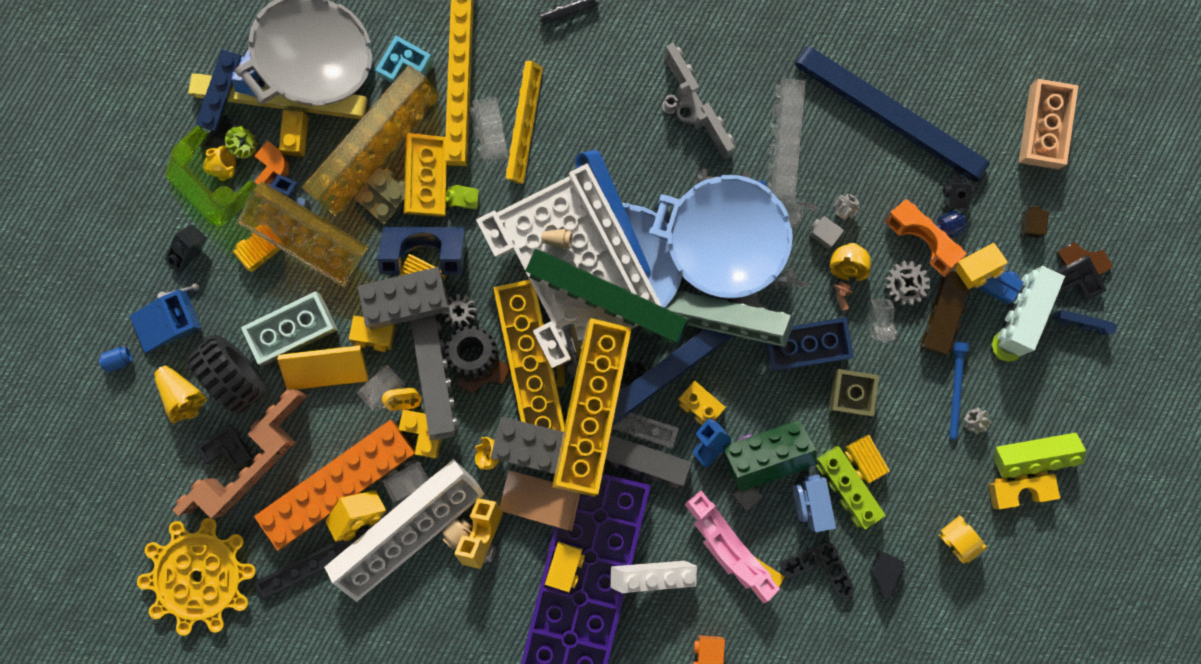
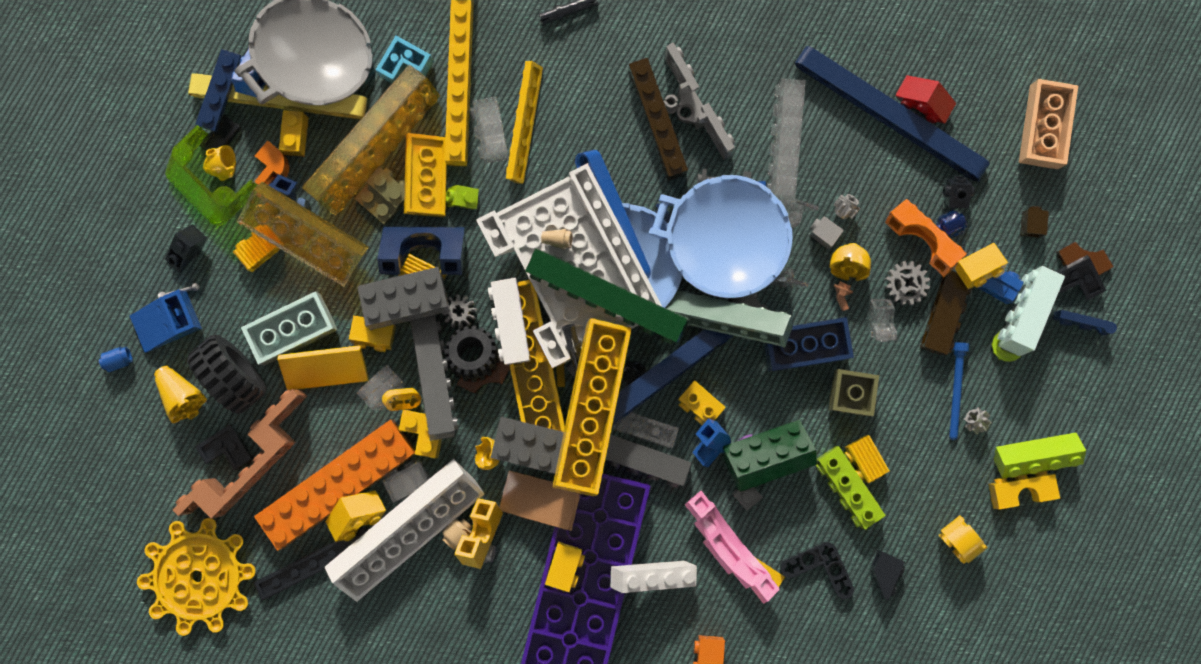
lime gear [225,126,258,158] -> none
medium blue brick [792,474,836,532] -> none
none -> white brick [488,278,531,365]
none -> dark brown arch [628,57,688,181]
none -> red brick [895,75,956,124]

